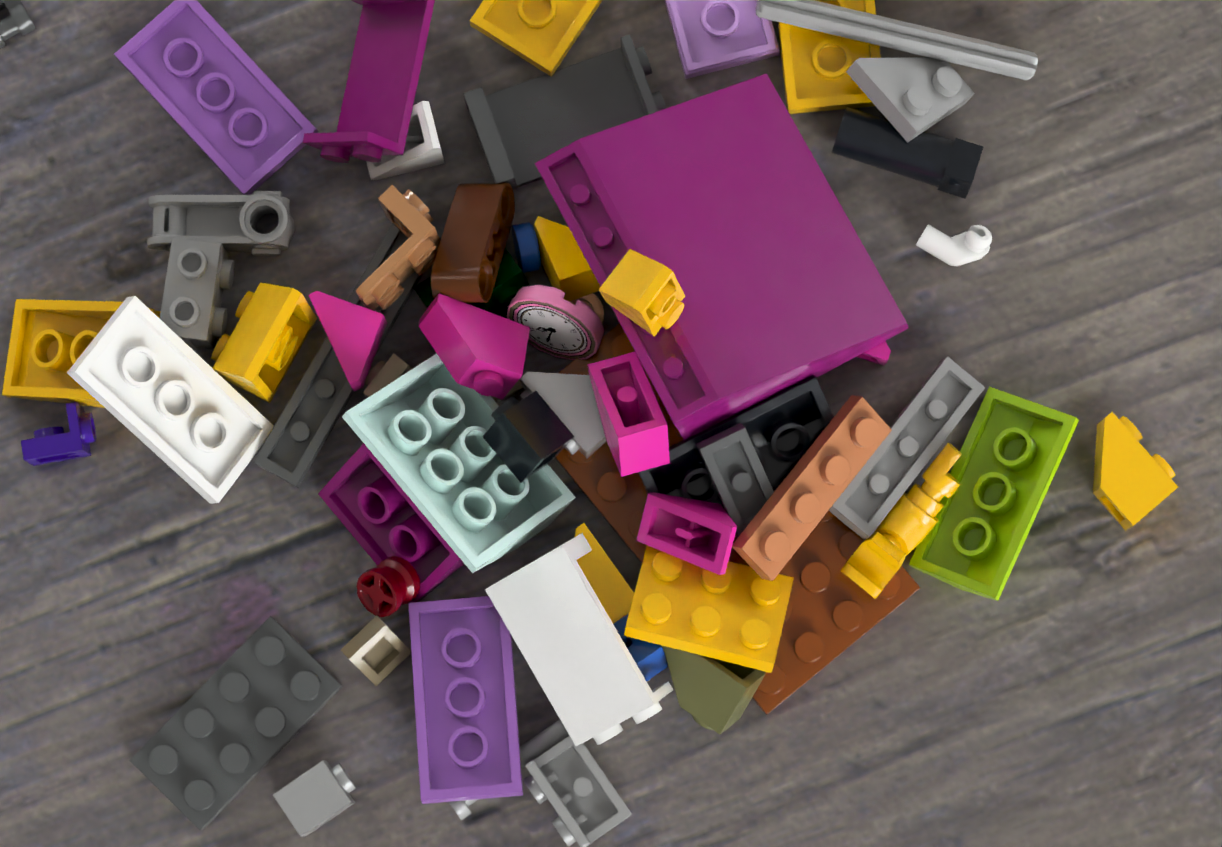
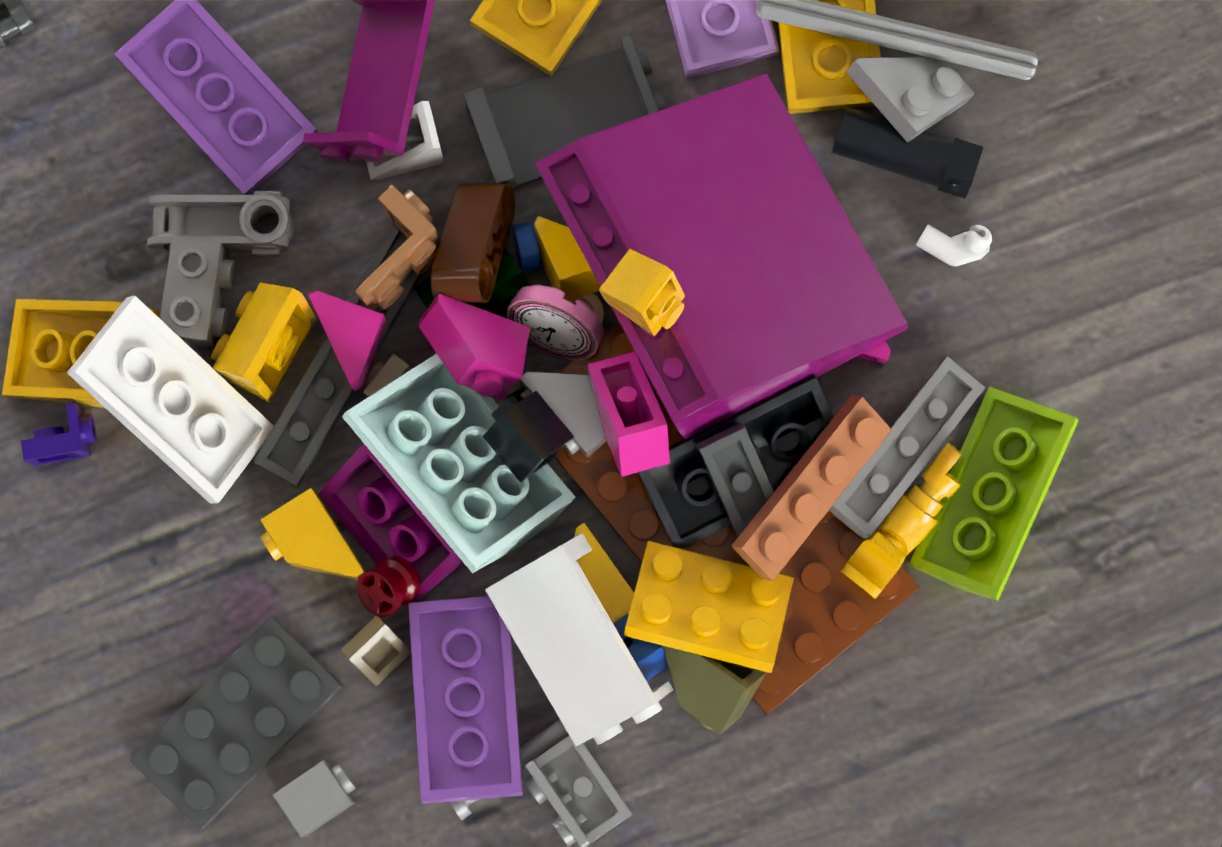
dark pink slope [636,492,737,575] -> none
yellow slope [1093,412,1178,531] -> none
none -> yellow slope [260,488,366,580]

